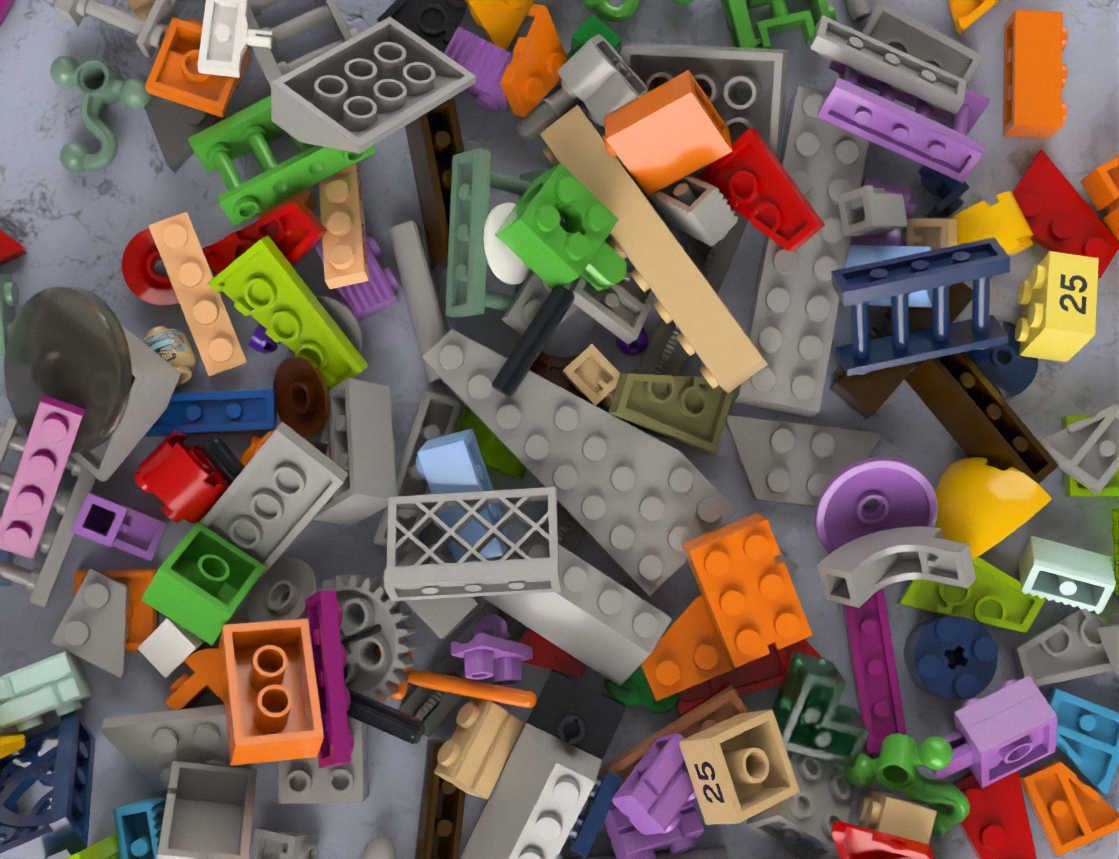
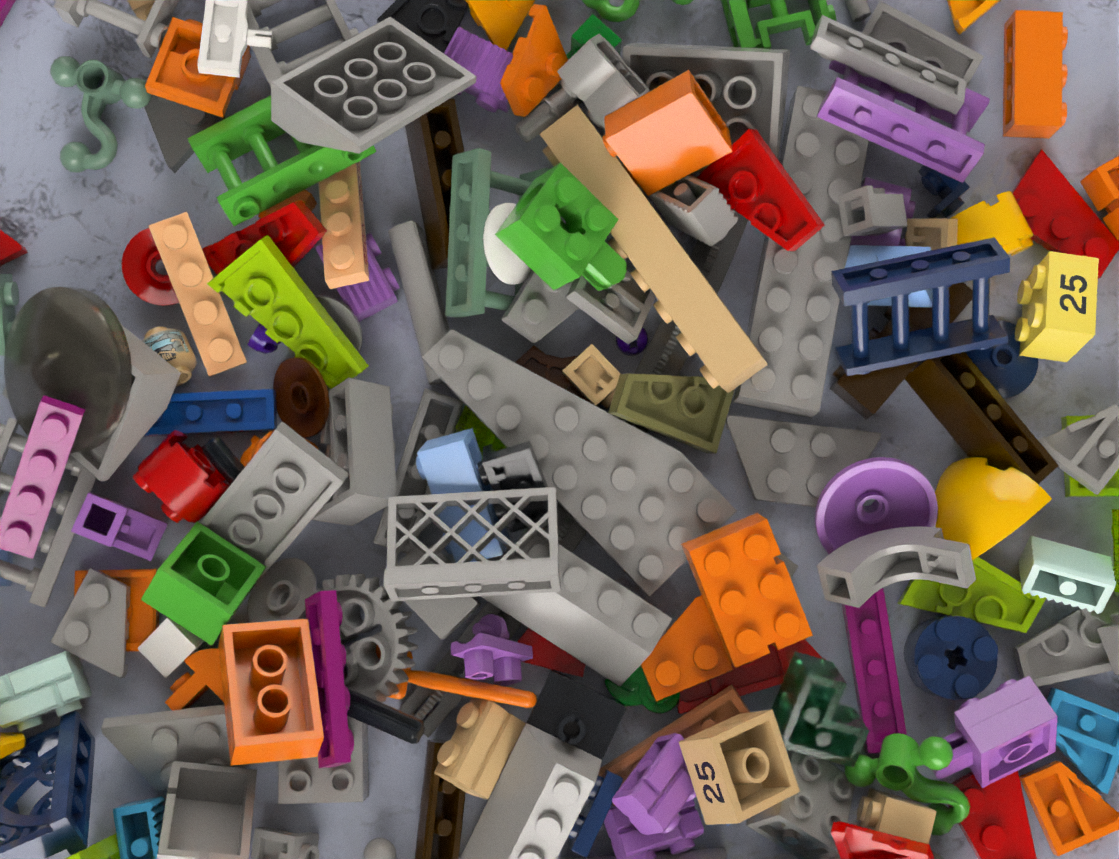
black axle [492,285,575,397] -> none
none -> black bracket [478,441,558,533]

